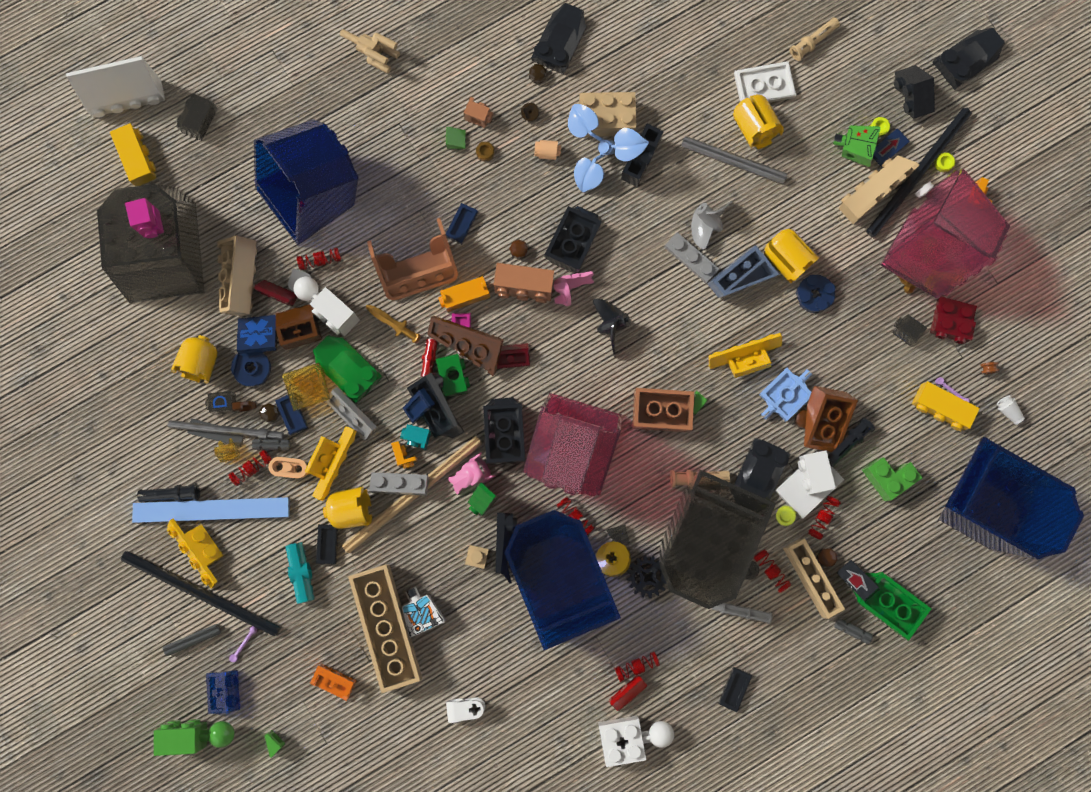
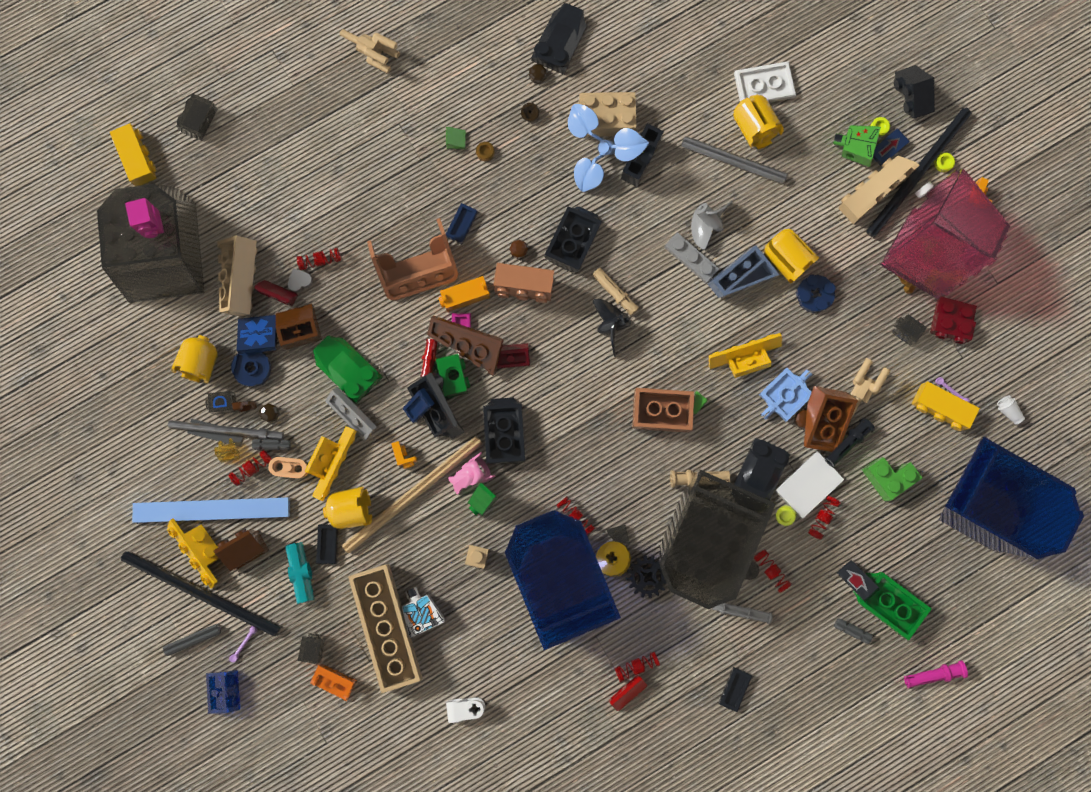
white slope [66,56,165,117] -> none
black pin [137,483,200,502] -> none
bright green brick [154,719,235,756] -> none
clear blue windscreen [253,119,359,245] -> none
bright green slope [265,730,285,758] -> none
dark blue tile [275,393,309,436] -> none
clear yellow slope [282,363,331,411] -> none
white brick [294,276,360,337] -> none
pearl gold sword [366,305,420,343] -> none
light grey plate [369,472,429,496] -> none
teal brick [400,424,431,450] -> none
nougat brick [463,97,494,128] -> none
black slope [496,513,518,584] -> none
clear pink windscreen [523,392,622,496] -> none
light nougat brick [534,140,561,160] -> none
bright pink hair [553,271,594,306] -> none
white brick [598,716,674,767] -> none
tan brick [783,539,845,619] -> none
tan pin [790,17,840,61] -> none
white brick [798,451,836,495] -> none
reddish brown tile [817,548,838,567] -> none
black slope [932,27,1005,90] -> none
dark orange bush [980,362,1000,374] -> none
none -> reddish brown slope [214,529,270,571]
none -> clear smoke brick [298,633,325,664]
none -> tan pin [592,267,639,316]
none -> tan plant [850,358,890,419]
none -> dark pink pin [904,660,968,689]

